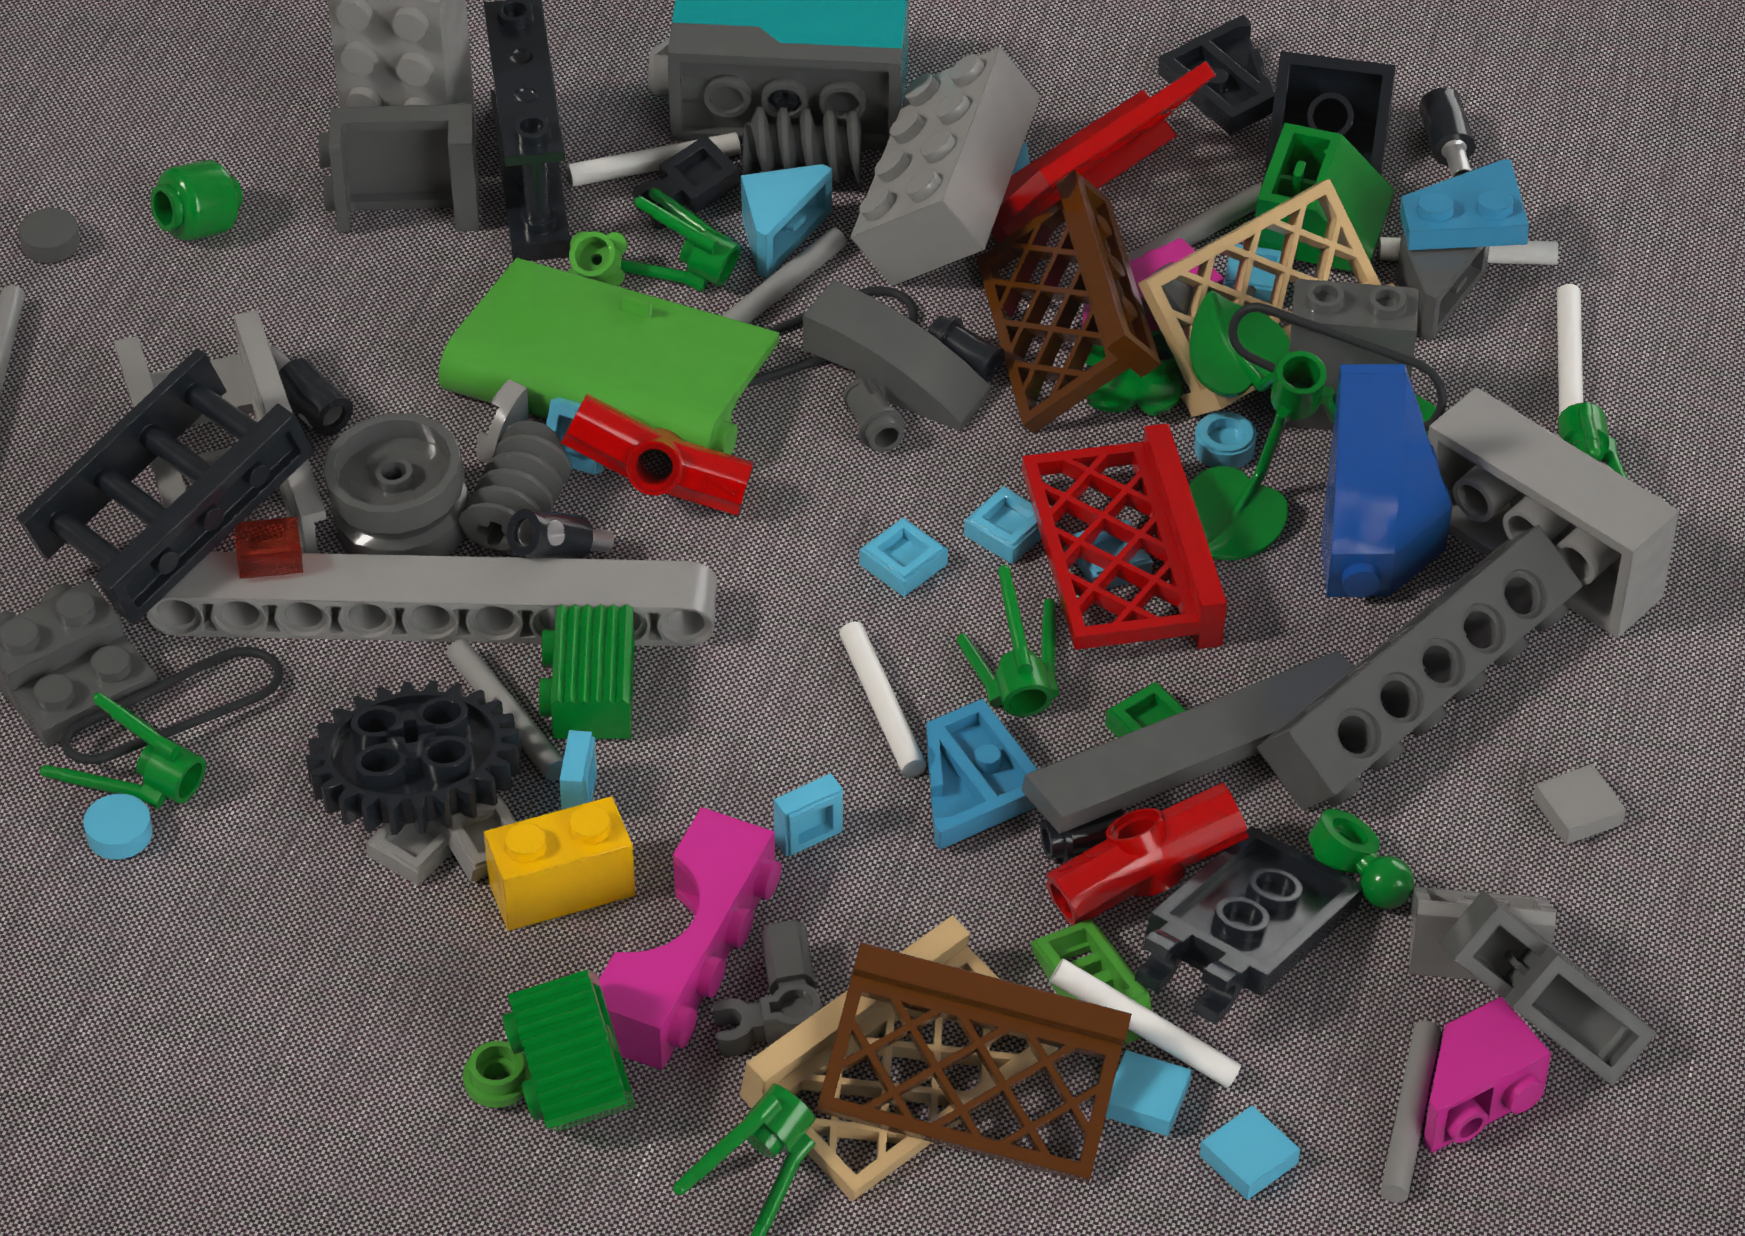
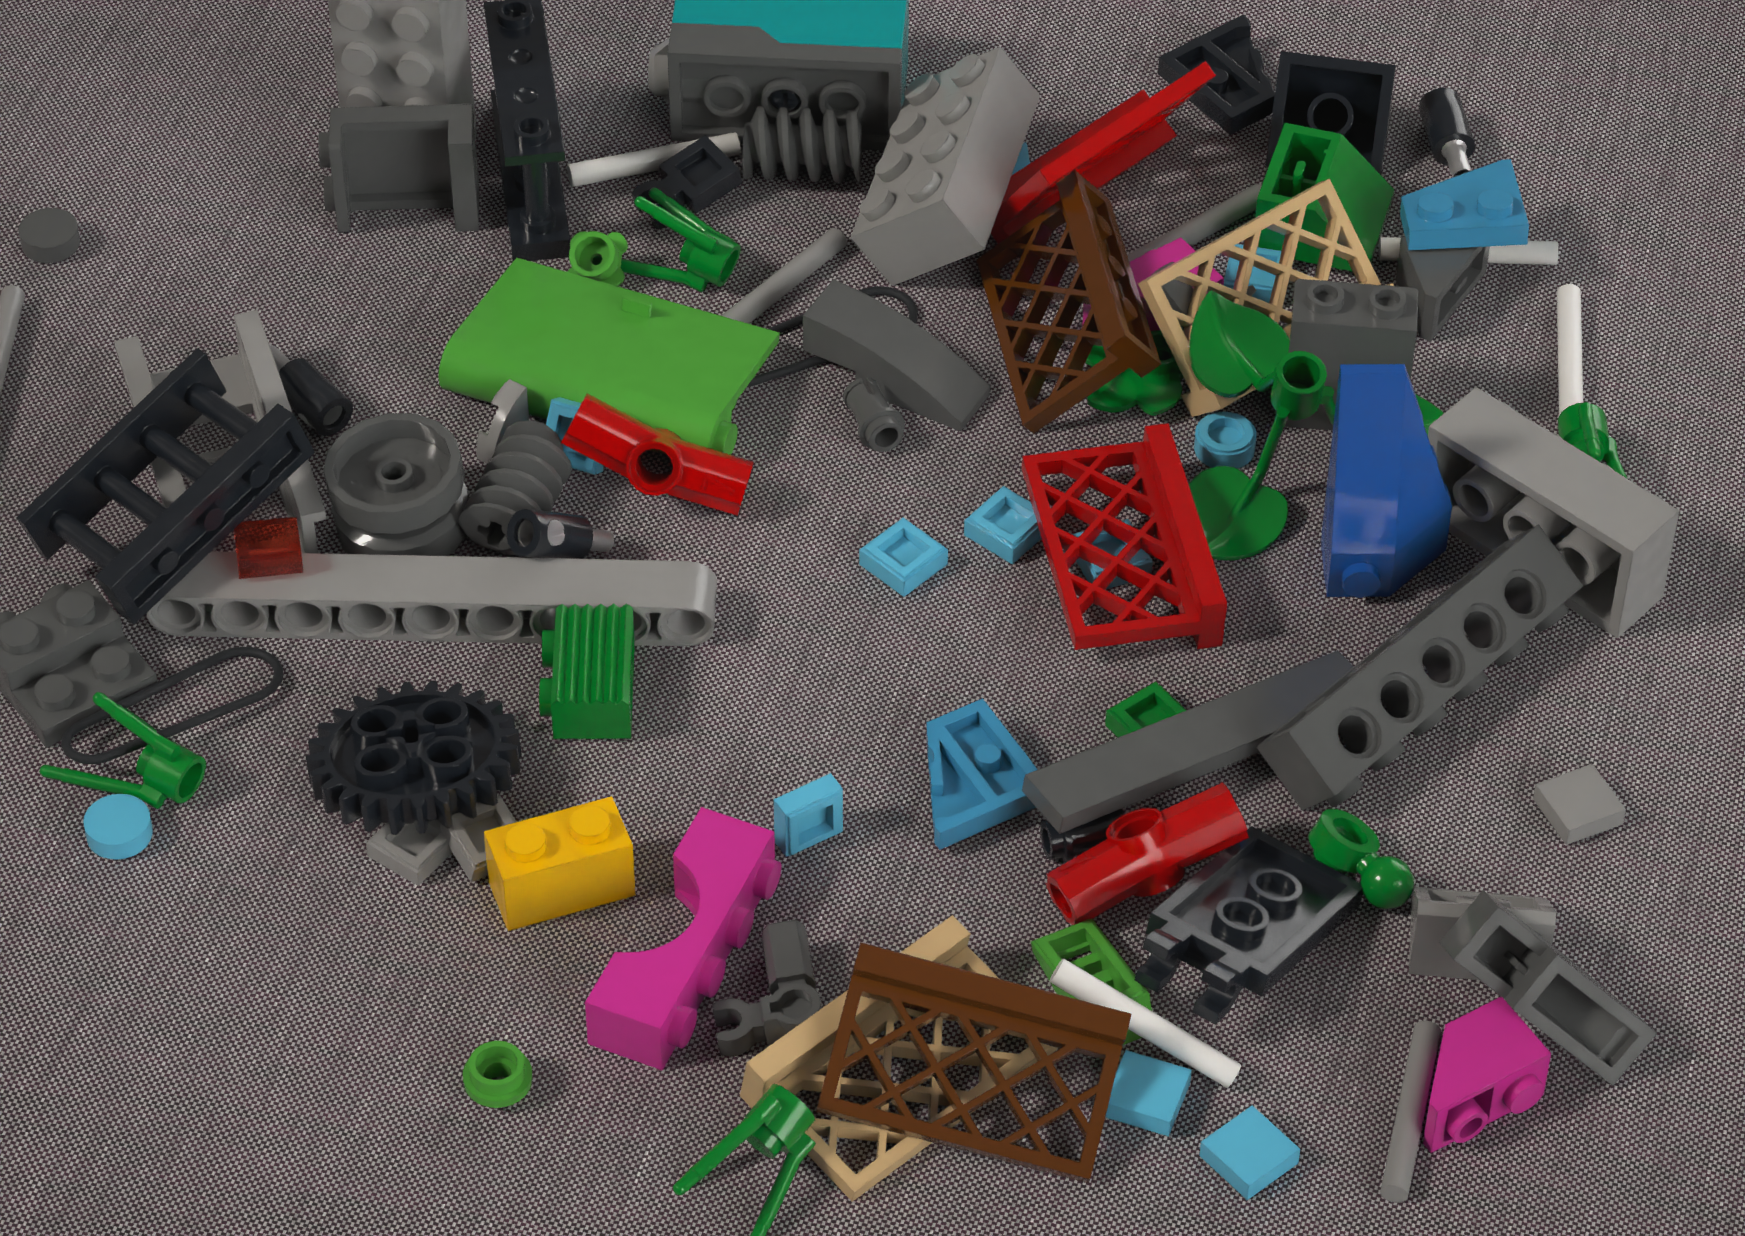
green head [151,160,243,241] -> none
light grey bar [446,639,563,781] -> none
green brick [503,969,636,1132] -> none
medium azure tile [559,730,597,810] -> none
medium azure slope [741,164,832,279] -> none
white bar [839,621,927,778] -> none
black pin [928,315,1005,382] -> none
green plant [956,565,1060,717] -> none
black piece [1228,302,1447,432] -> none

